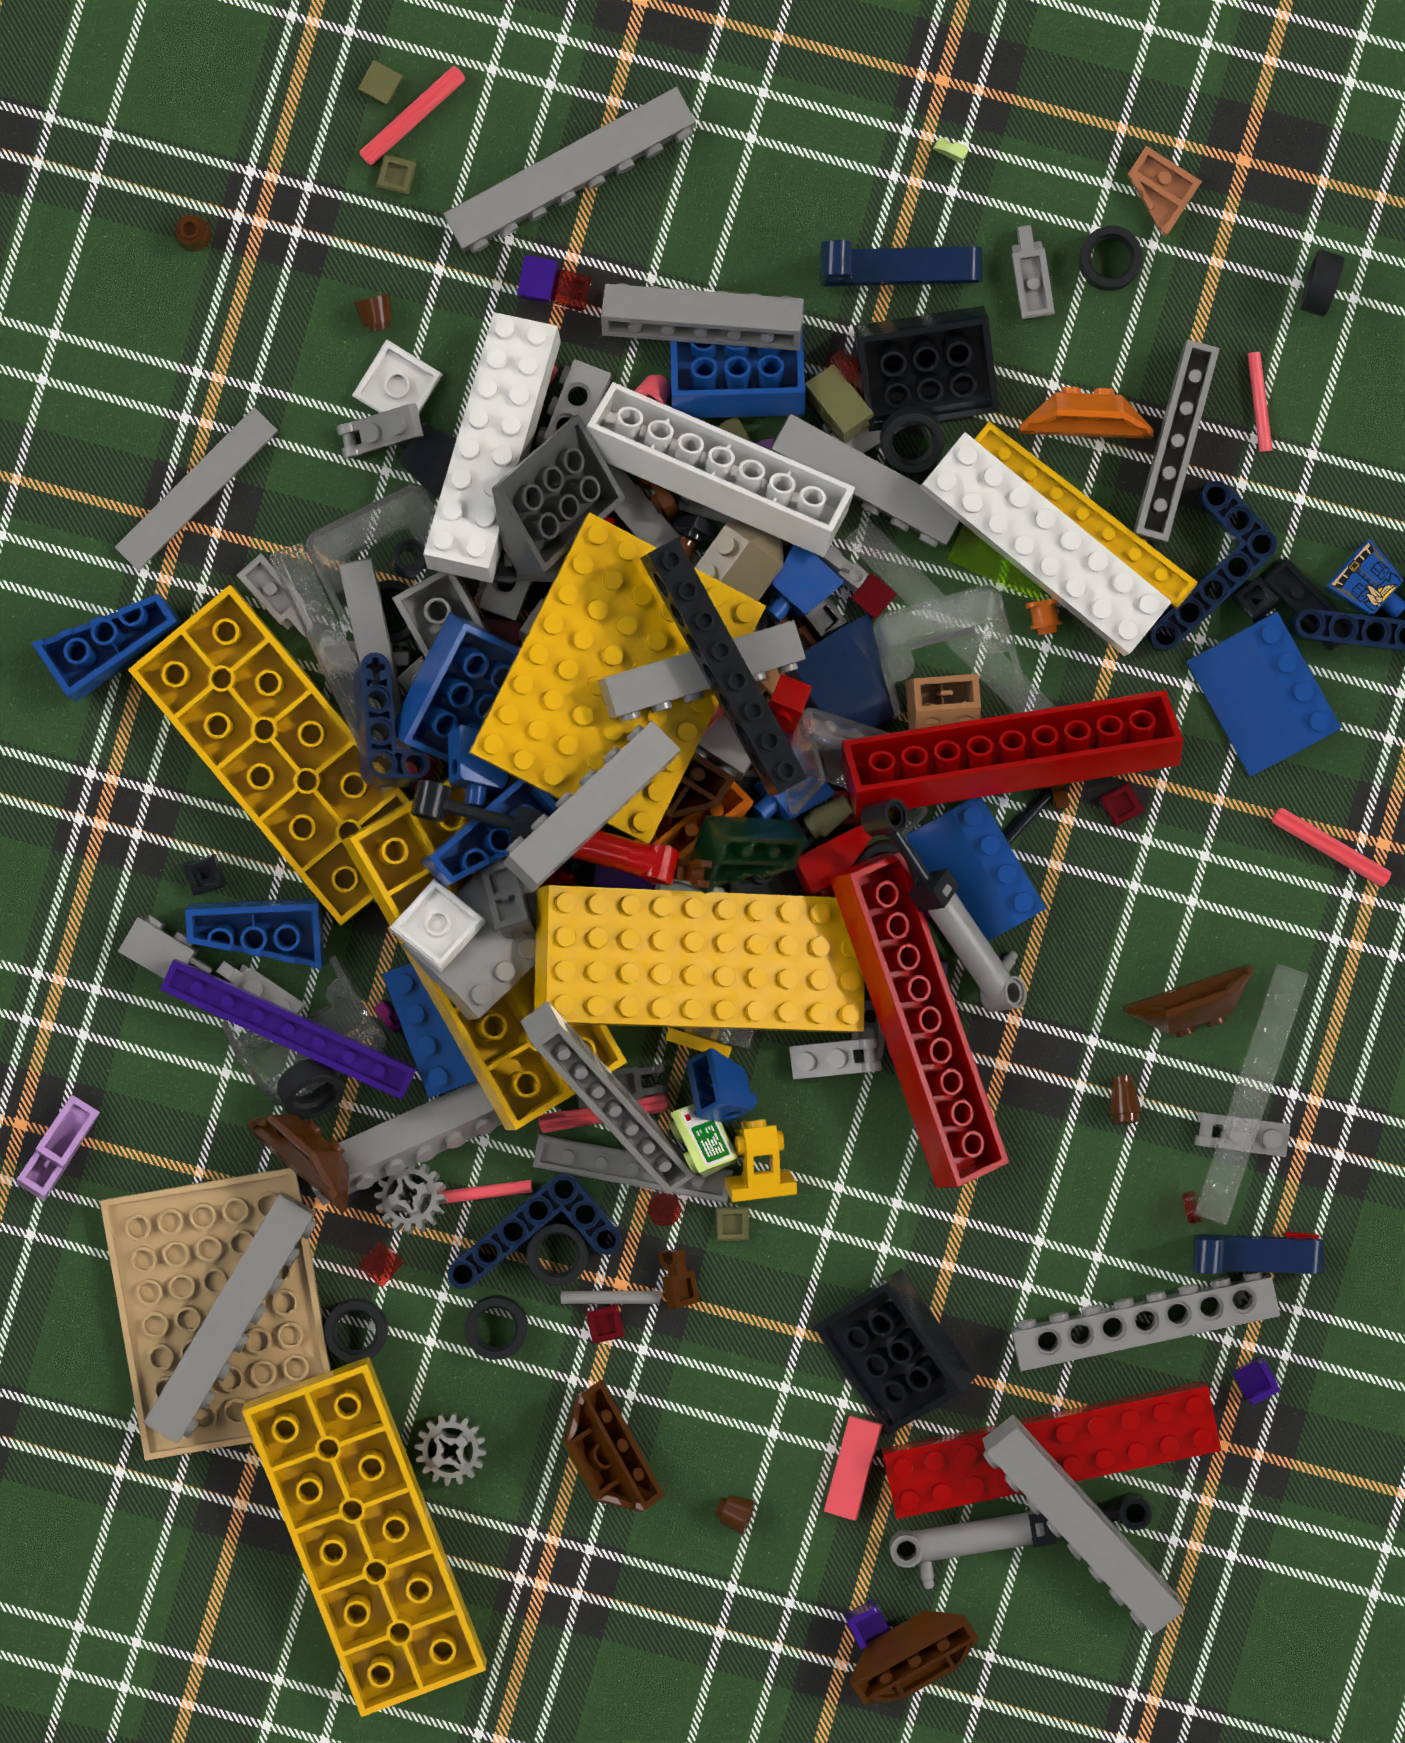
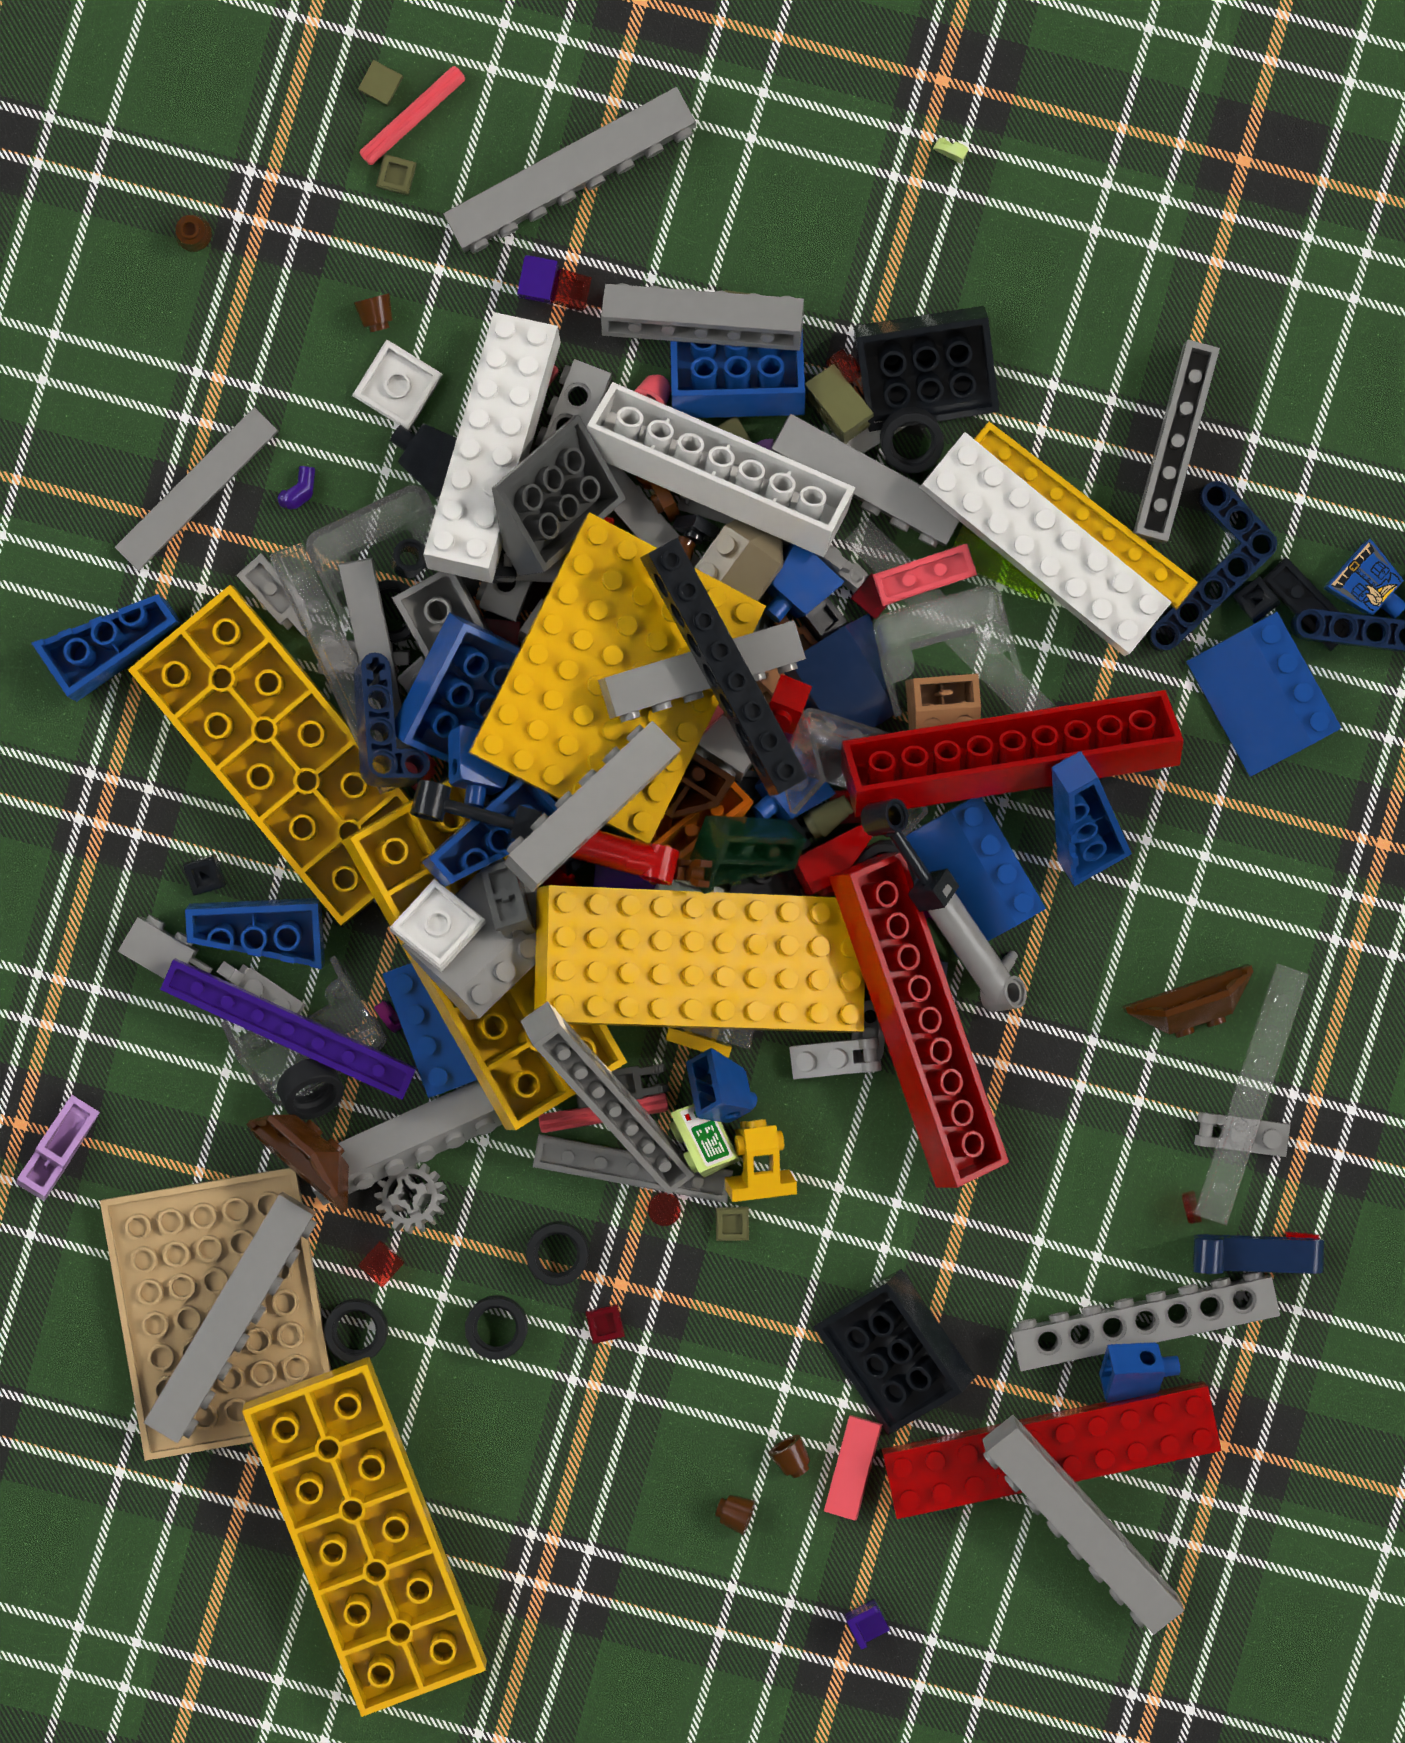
light grey plate [336,404,424,459] -> none
light grey gear [415,1412,487,1486] -> none
coral bar [440,1180,533,1204] -> none
dark blue beam [447,1172,622,1289] -> none
light grey bar [561,1291,660,1304] -> none
reddish brown wedge [563,1380,665,1512] -> none
reddish brown plate [658,1249,700,1310] -> none
dark blue beam [820,240,983,286] -> none
reddish brown wedge [849,1610,979,1705] -> none
light grey piece [889,1493,1152,1589] -> none
black bar [1003,789,1053,845] -> none
light grey hinge [1011,225,1055,320] -> none
orange wedge [1018,387,1154,439] -> none
orange brick [1025,598,1063,635] -> none
black tyre [1078,225,1143,291] -> none
dark red tile [1099,782,1145,827] -> none
reddish brown cone [1110,1075,1143,1124] -> none
nougat wing [1127,146,1202,237] -> none
dark purple panel [1231,1356,1281,1406] -> none
coral bar [1247,352,1273,452] -> none
coral axle [1272,808,1391,887] -> none
black tyre [1299,249,1344,317] -> none
none -> dark purple arm [278,466,315,510]
none -> reddish brown hat [768,1435,810,1478]
none -> coral tile [873,543,977,606]
none -> blue wedge [1051,751,1132,887]
none -> blue torso [1099,1342,1180,1403]

